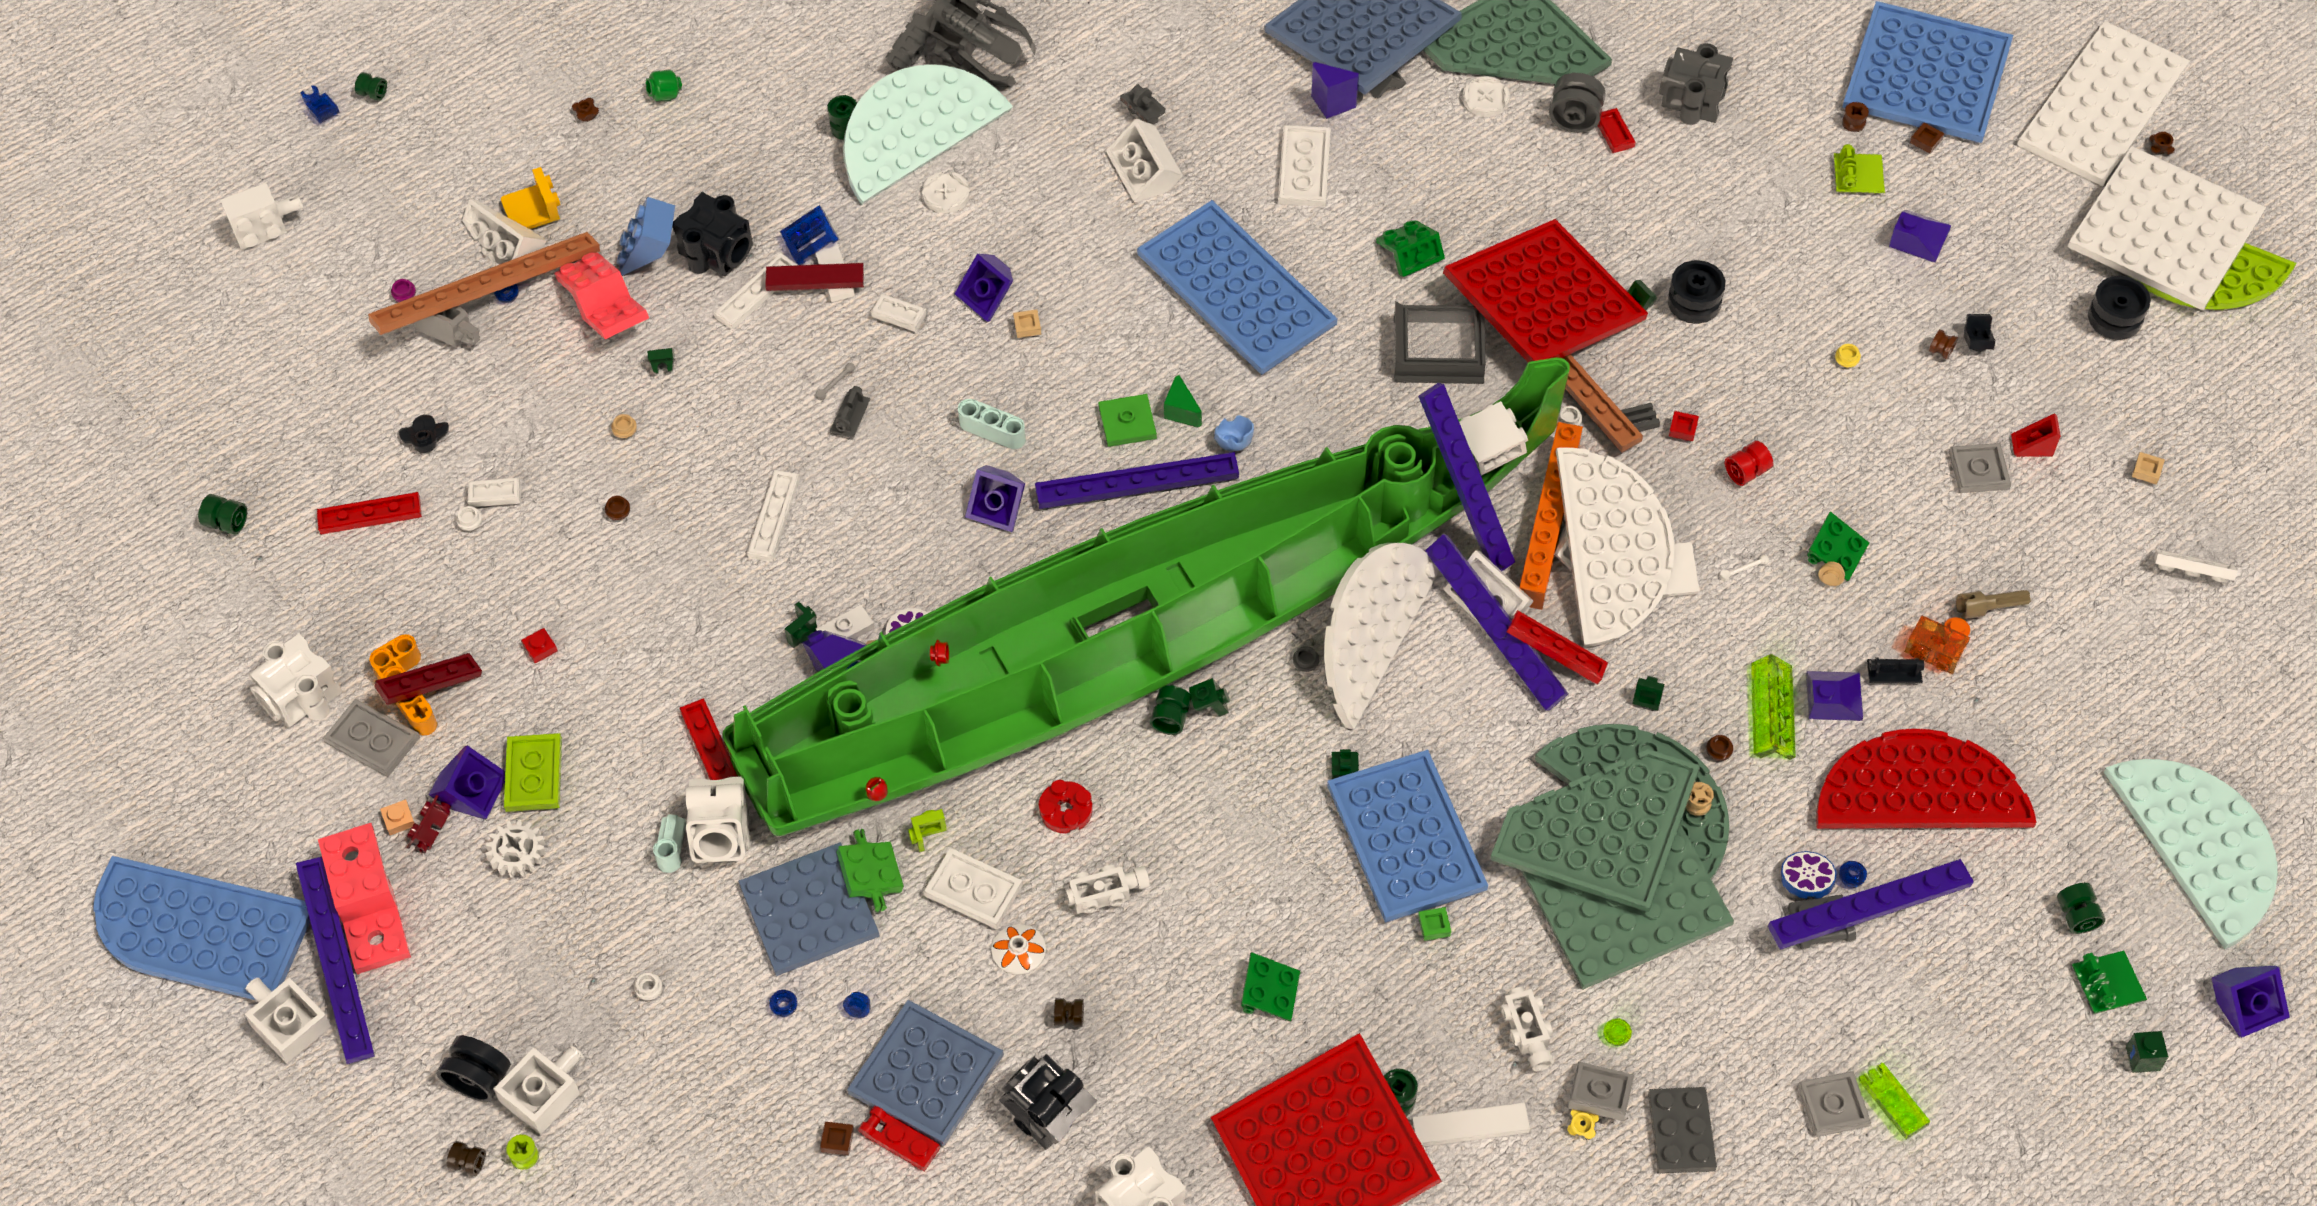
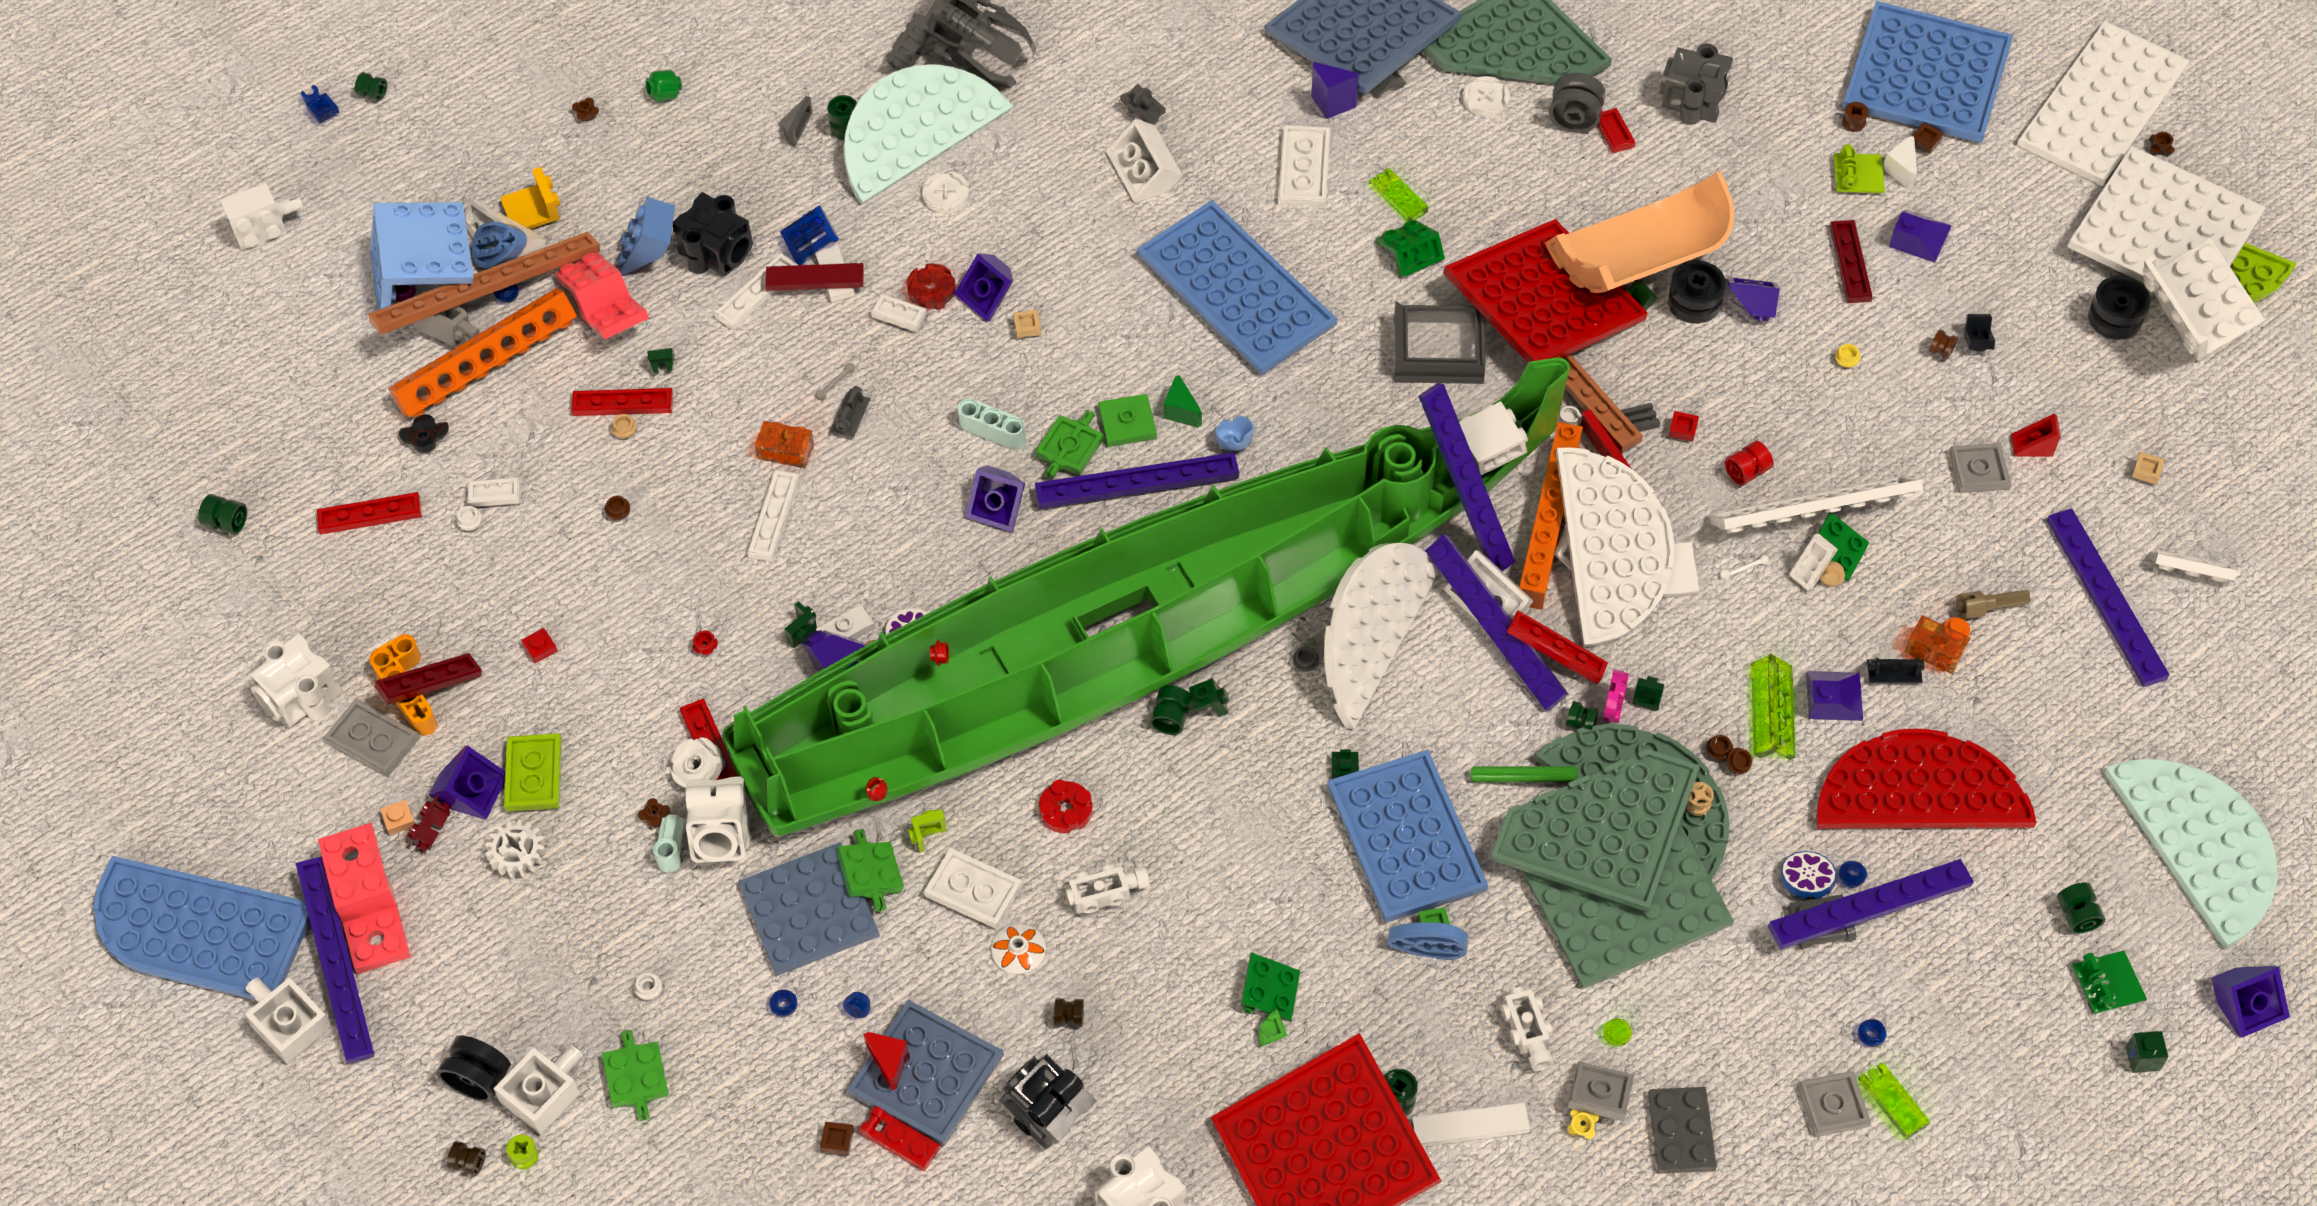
none -> light blue bracket [370,202,474,310]
none -> orange brick [388,288,577,417]
none -> medium blue piece [472,222,527,269]
none -> red tile [571,388,673,416]
none -> bright green plate [602,1030,669,1121]
none -> reddish brown plate [638,798,670,828]
none -> white plate [671,737,725,789]
none -> red plate [692,630,718,655]
none -> clear orange brick [755,421,814,469]
none -> dark grey slope [778,96,813,147]
none -> red slope [863,1032,909,1091]
none -> clear red plate [907,263,956,310]
none -> bright green plate [1035,410,1104,480]
none -> bright green tile [1258,1009,1288,1046]
none -> clear neon green hinge [1369,168,1429,222]
none -> medium blue piece [1387,922,1469,960]
none -> bright green axle [1471,766,1578,782]
none -> light nougat panel [1545,171,1734,293]
none -> dark green wheel [1566,701,1599,731]
none -> red tile [1581,409,1632,469]
none -> dark pink plate [1603,669,1629,723]
none -> white plate [1709,476,1923,533]
none -> reddish brown plate [1726,748,1753,775]
none -> dark purple slope [1727,277,1780,321]
none -> white plate [1789,533,1838,591]
none -> dark red tile [1829,220,1873,303]
none -> clear blue plate [1857,1019,1887,1047]
none -> white slope [1883,136,1917,189]
none -> dark purple plate [2047,508,2170,688]
none -> white bracket [2142,238,2265,361]

